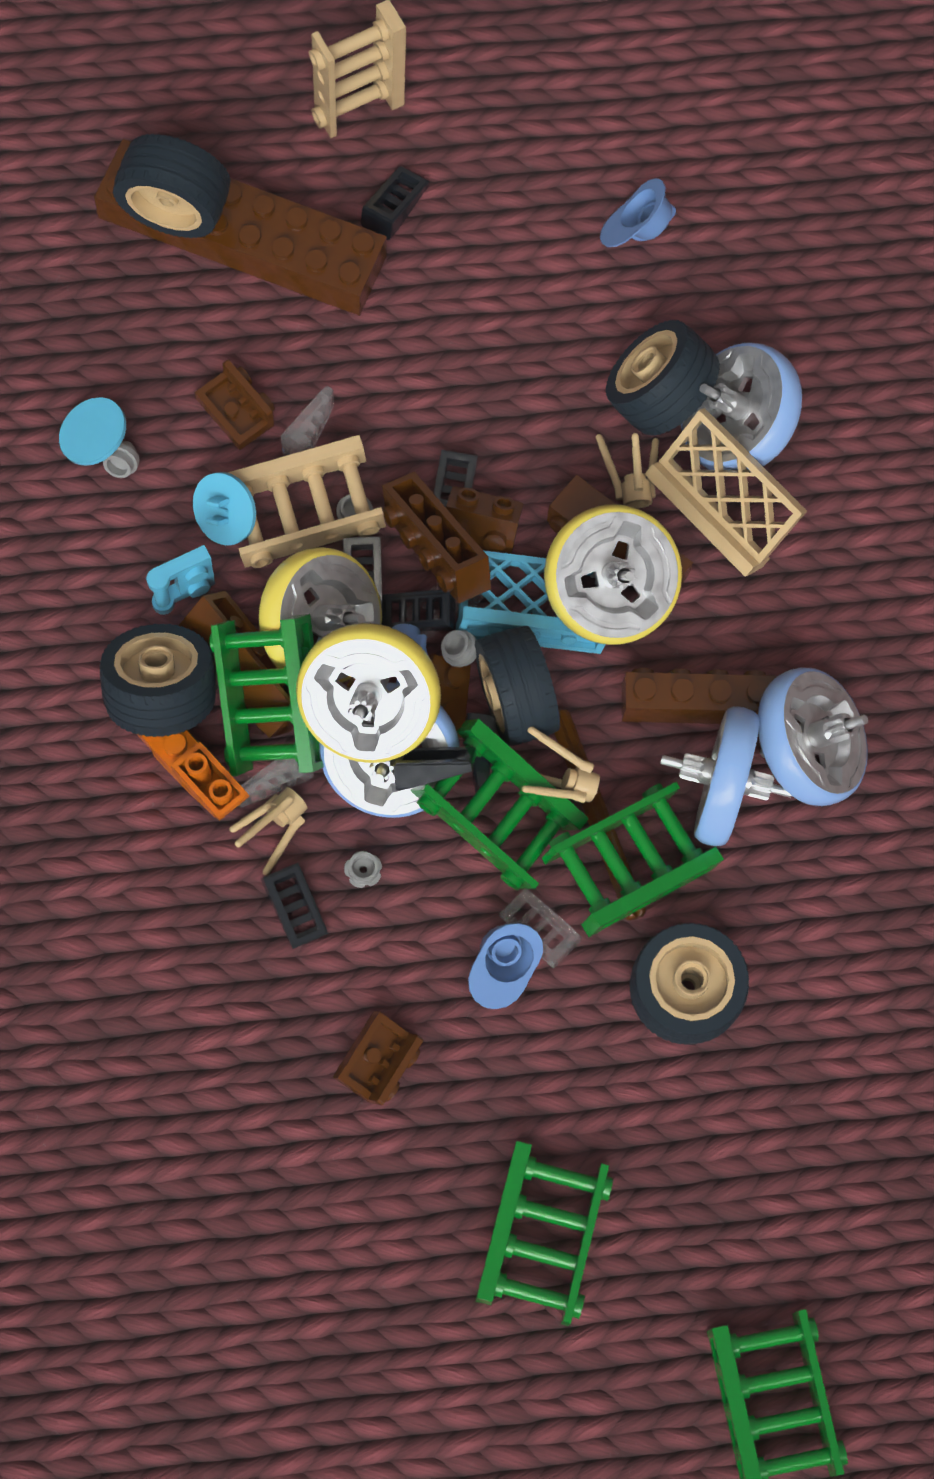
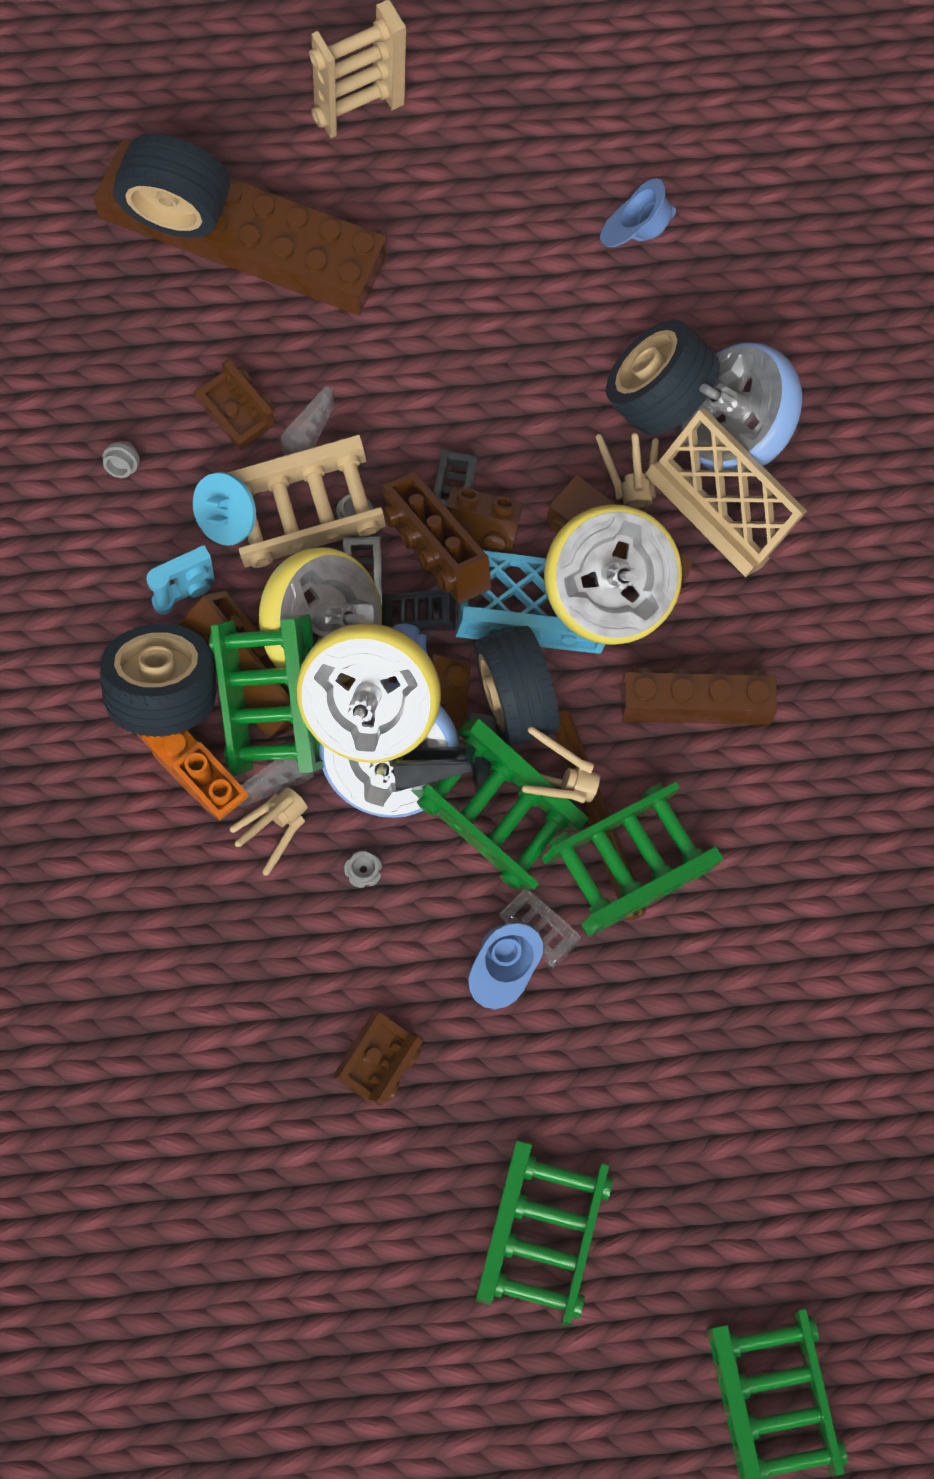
medium azure piece [59,397,126,466] -> none
black slope [261,863,328,949] -> none
black slope [361,166,429,240] -> none
light grey plate [441,630,477,667] -> none
wheel [630,923,749,1045] -> none
light blue wheel [660,707,792,846] -> none
flat silver wheel [758,668,868,806] -> none

